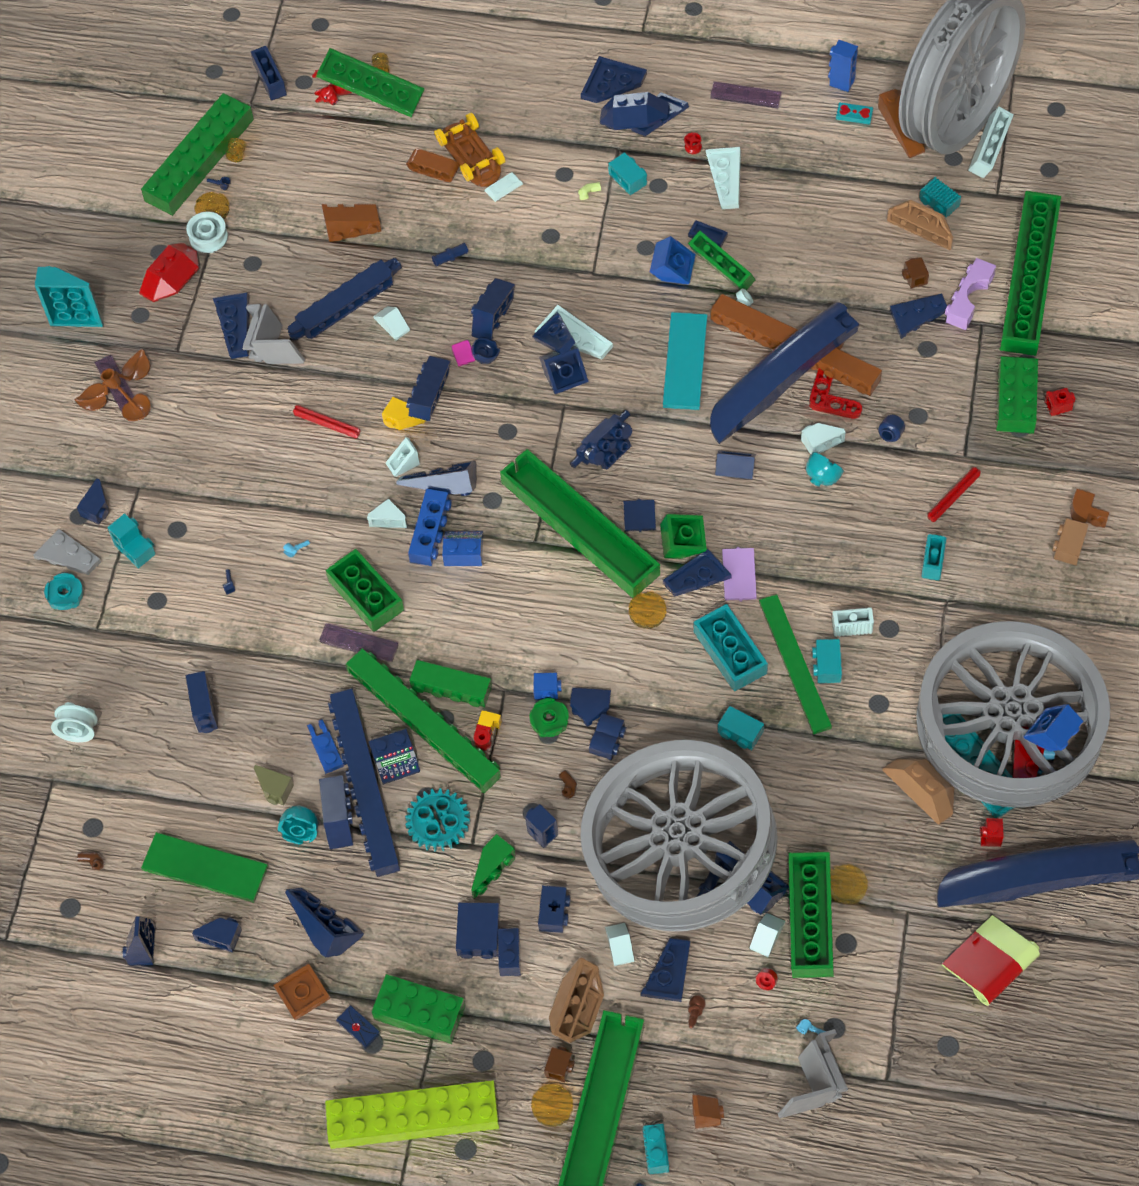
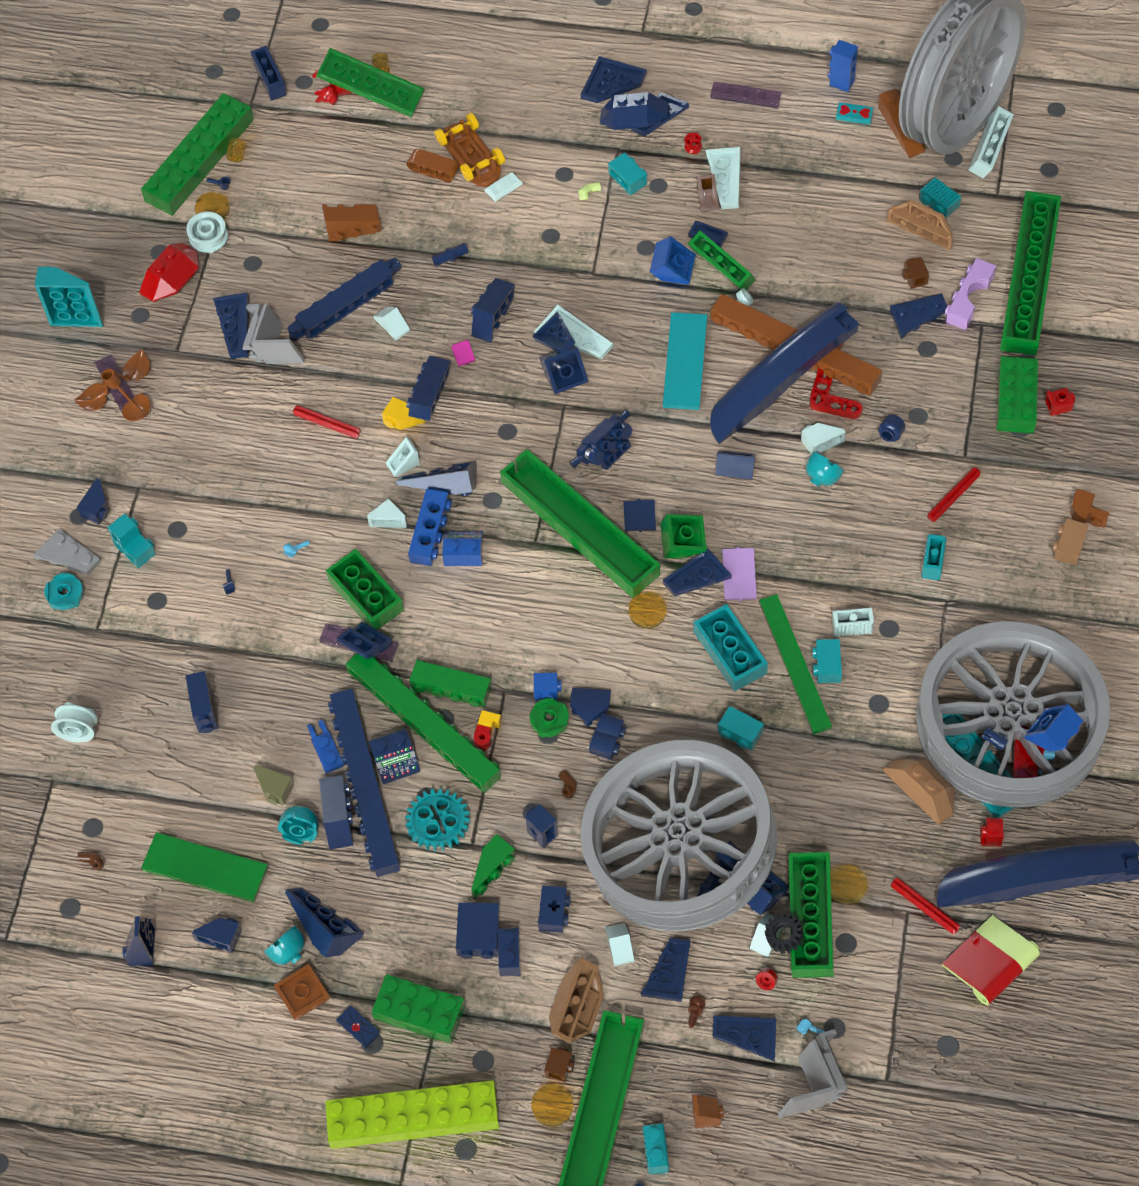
dark blue hair [471,338,500,364] -> none
none -> teal cylinder [264,925,305,965]
none -> dark blue slope [337,622,392,659]
none -> slope [697,174,719,212]
none -> dark blue wing [713,1015,776,1062]
none -> black tyre [764,913,804,954]
none -> red axle [891,878,960,935]
none -> dark blue pin [981,727,1009,750]

